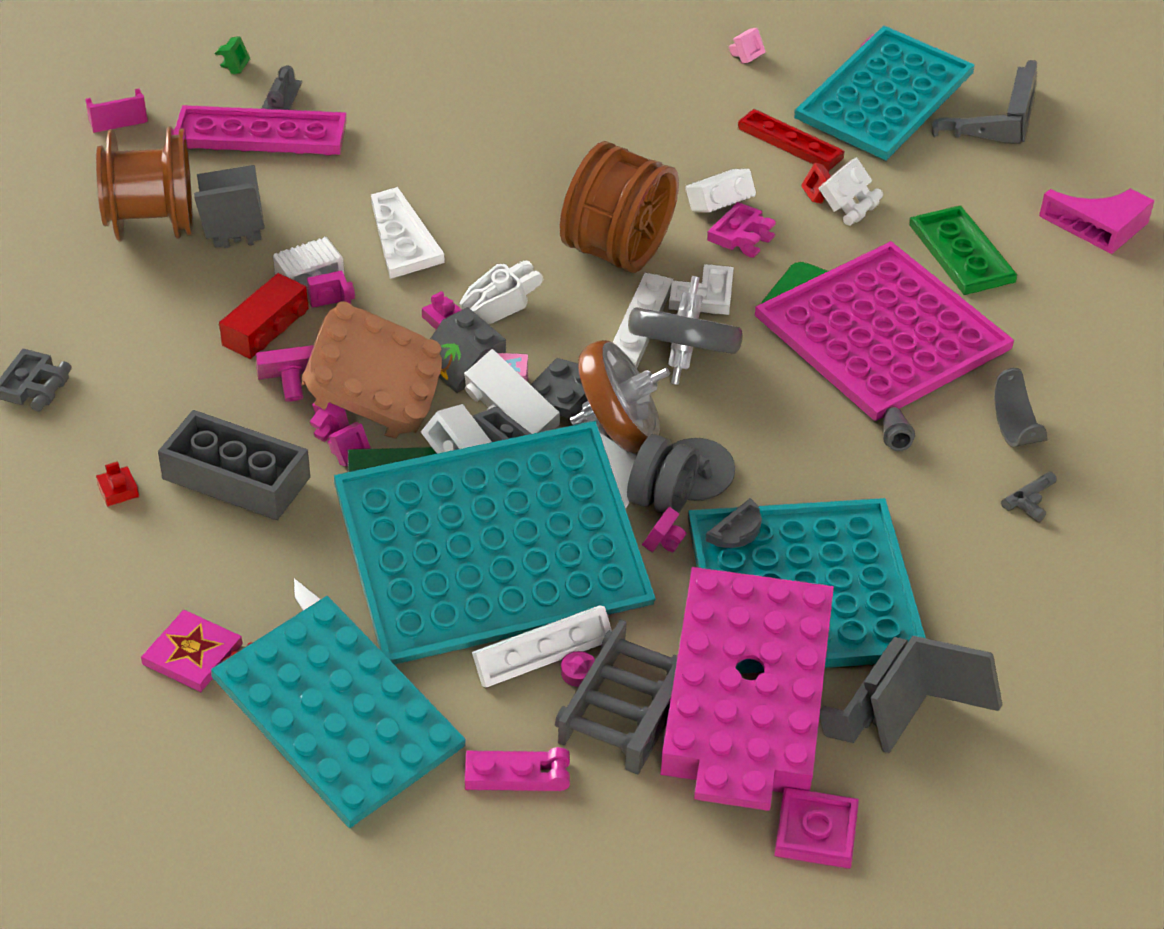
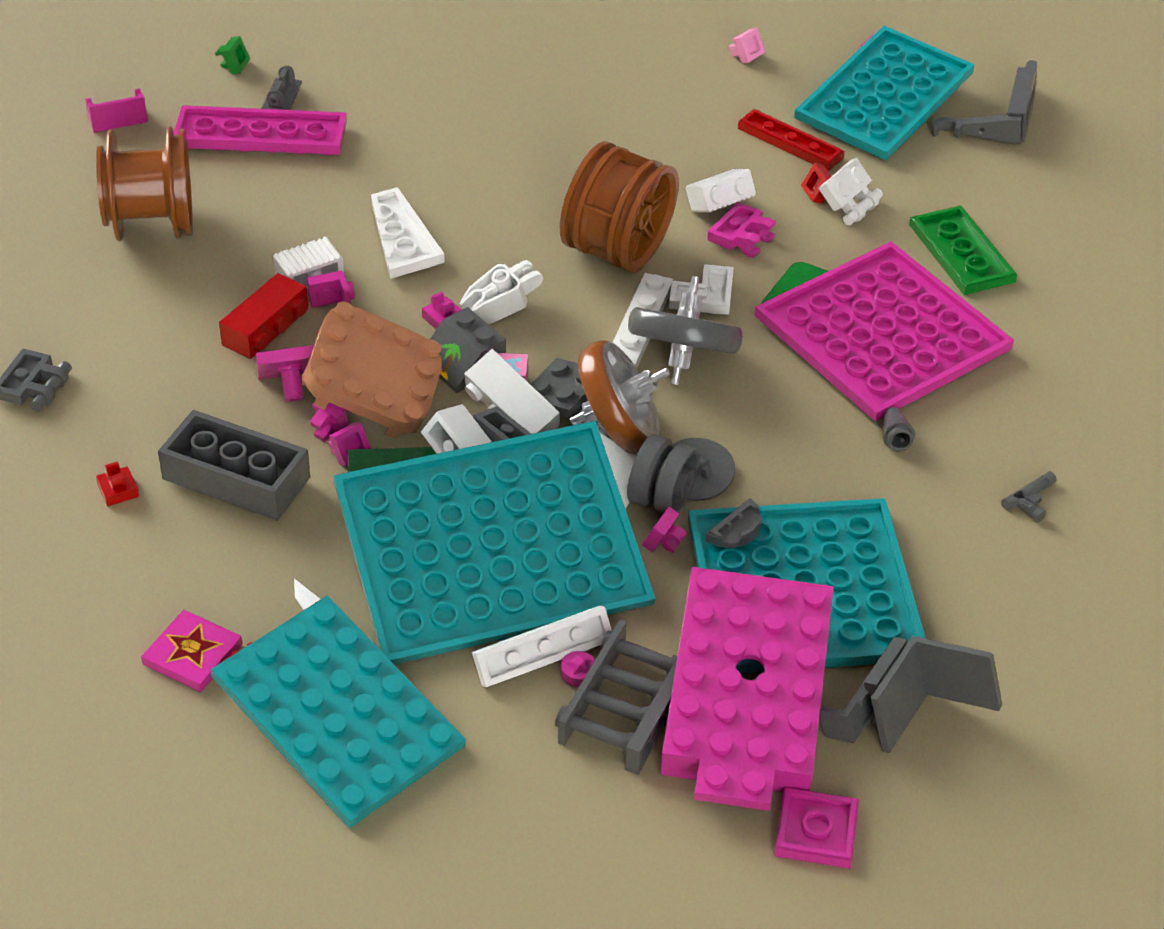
dark grey piece [194,165,265,248] -> none
dark pink plate [465,747,570,791] -> none
dark grey piece [994,368,1048,447] -> none
dark pink arch [1039,188,1155,254] -> none

